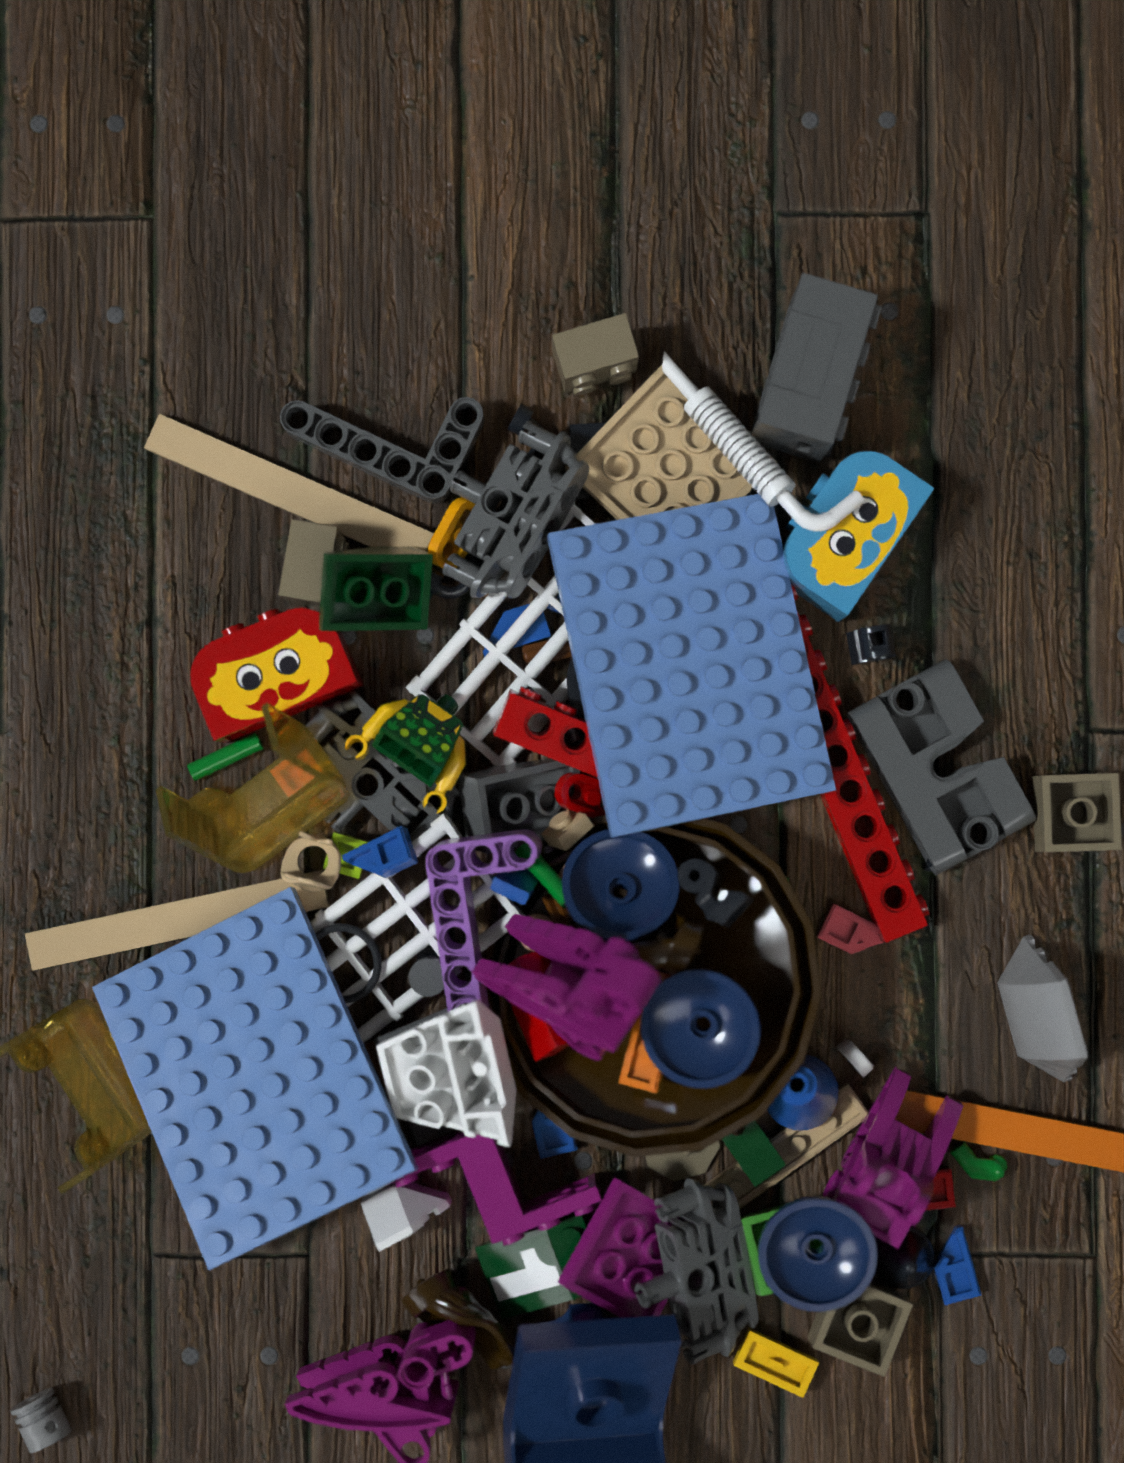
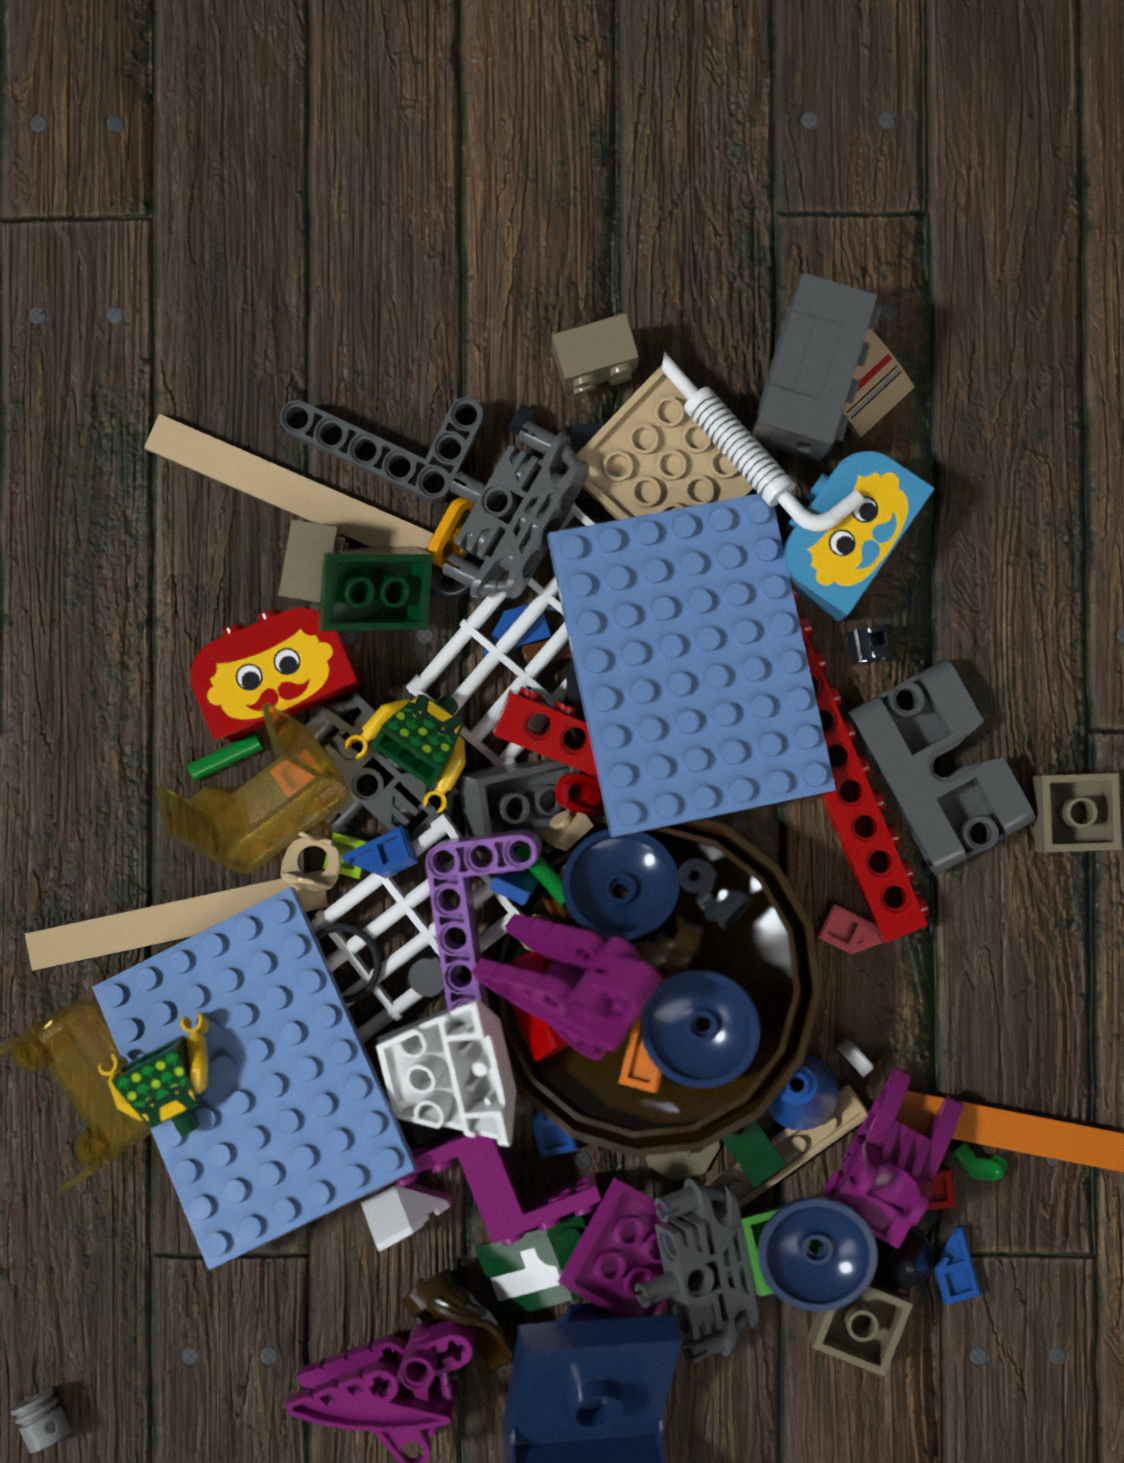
yellow plate [733,1327,819,1398] -> none
light grey wedge [997,935,1088,1082] -> none
none -> torso [98,1012,209,1137]
none -> tan slope [842,328,915,437]

